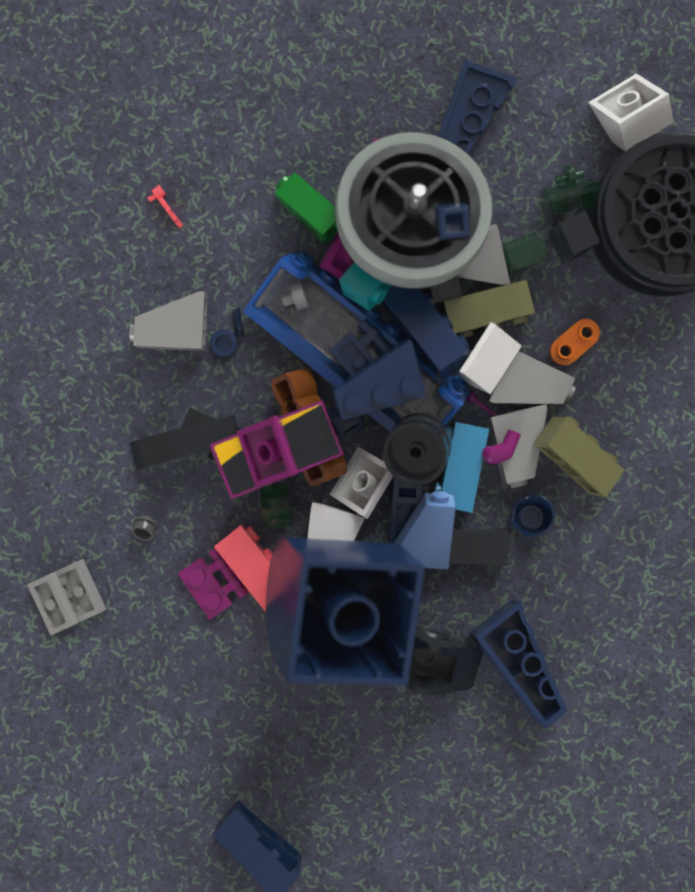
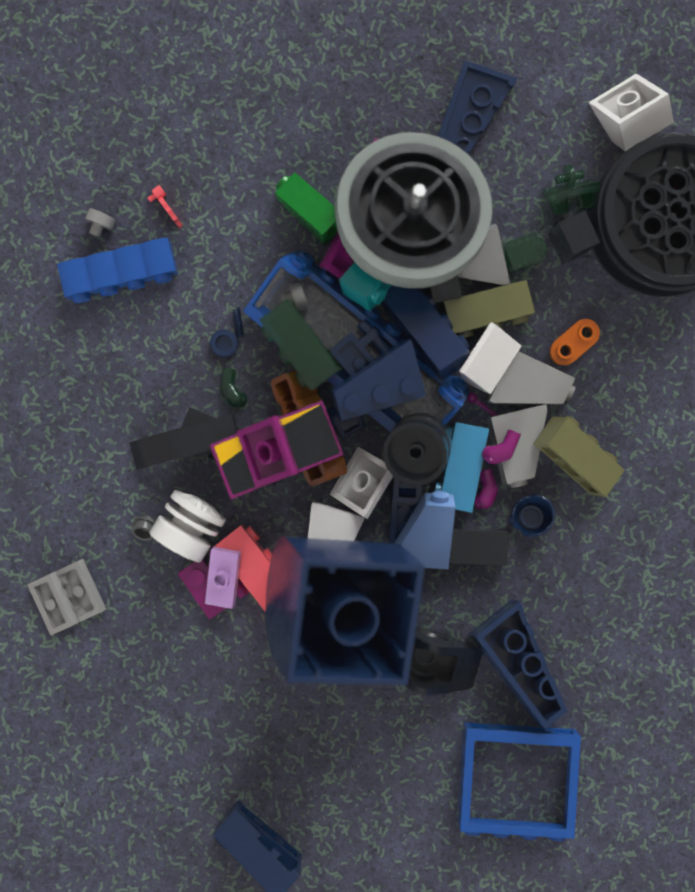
light grey slope [129,291,208,351] -> none
clear green bracket [260,484,293,529] -> none
dark blue slope [435,203,470,239] -> none
none -> blue brick [57,238,178,303]
none -> light grey tile [85,208,116,237]
none -> white wheel [149,490,226,563]
none -> lavender plate [205,547,241,609]
none -> clear green arm [220,368,247,408]
none -> clear green brick [260,299,342,391]
none -> blue window [458,722,581,842]
none -> magenta arm [474,468,498,510]

